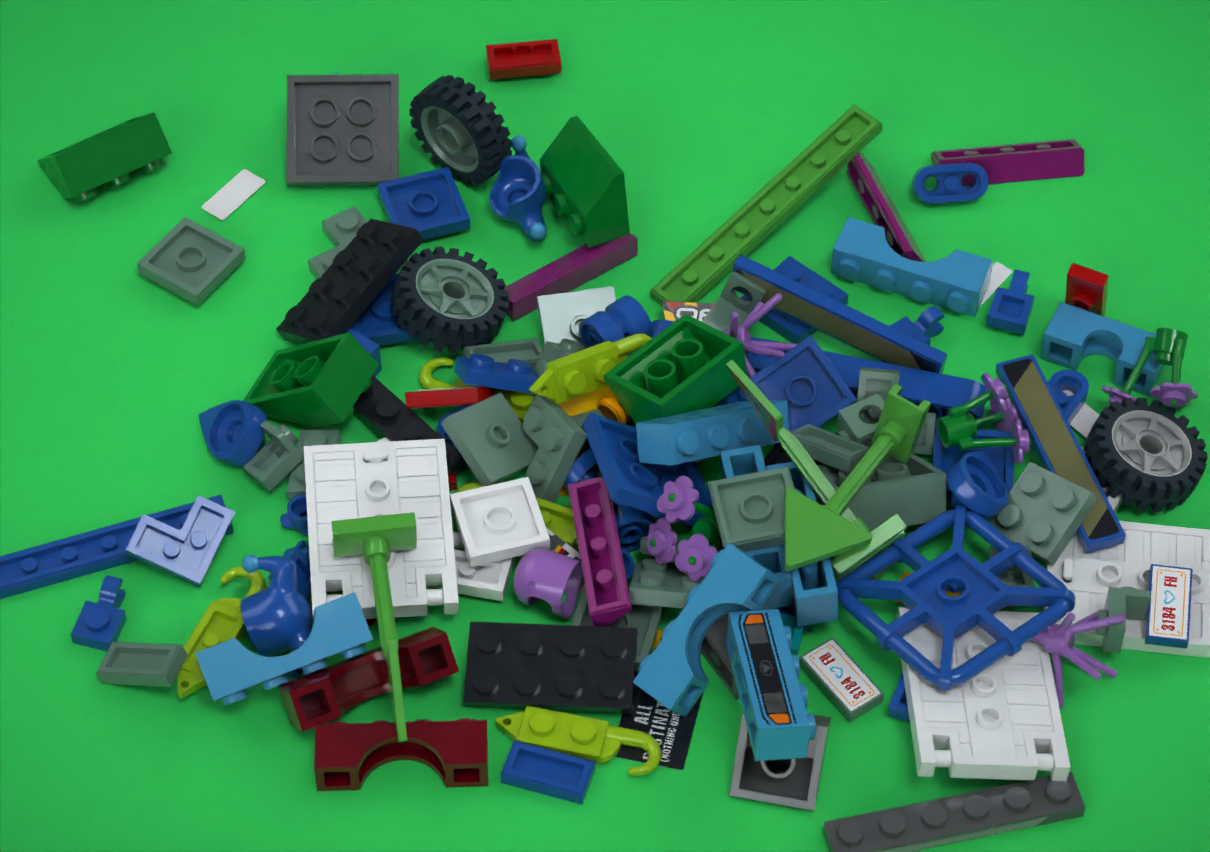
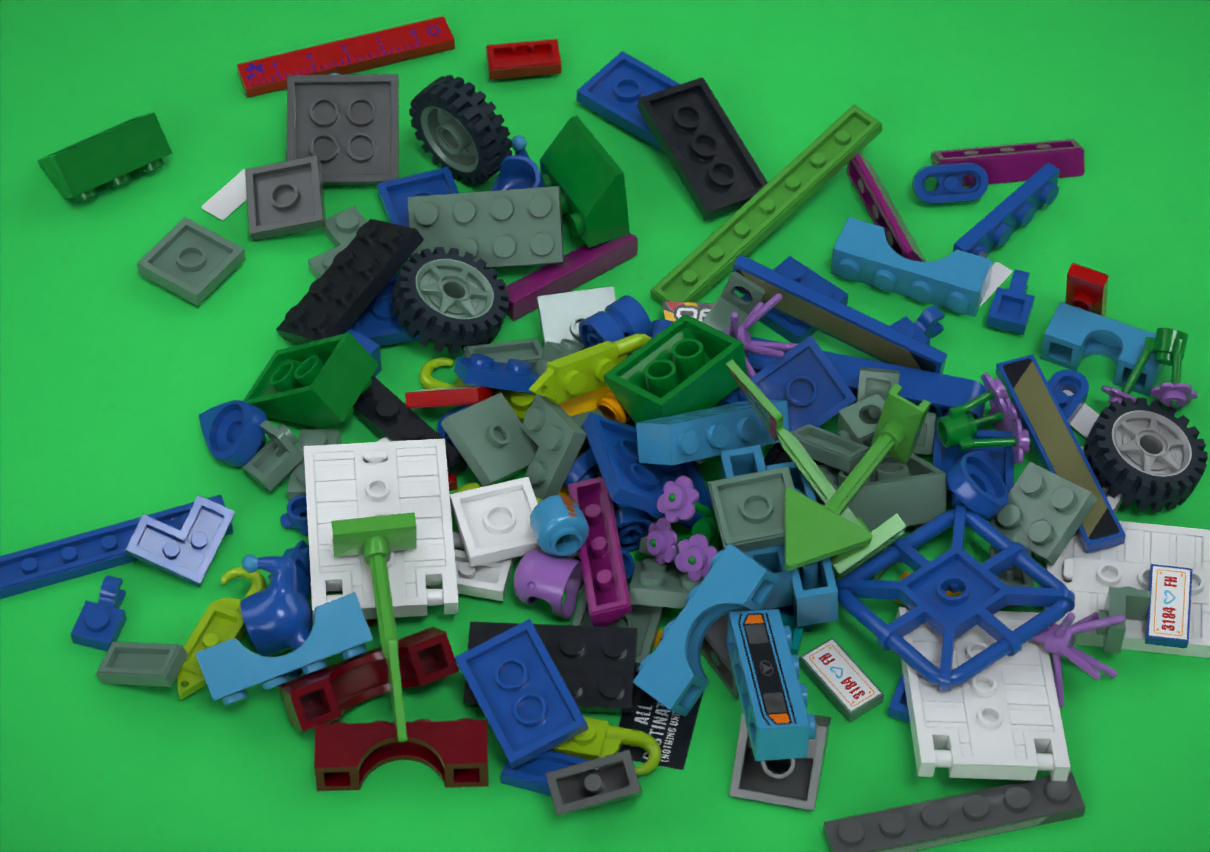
none -> red tile [237,16,455,98]
none -> dark grey plate [245,155,326,241]
none -> sand green plate [408,186,565,269]
none -> blue plate [454,619,589,769]
none -> dark azure head [530,495,589,556]
none -> dark grey slope [545,750,643,816]
none -> blue plate [577,51,680,151]
none -> black plate [636,77,768,221]
none -> blue plate [953,163,1060,258]

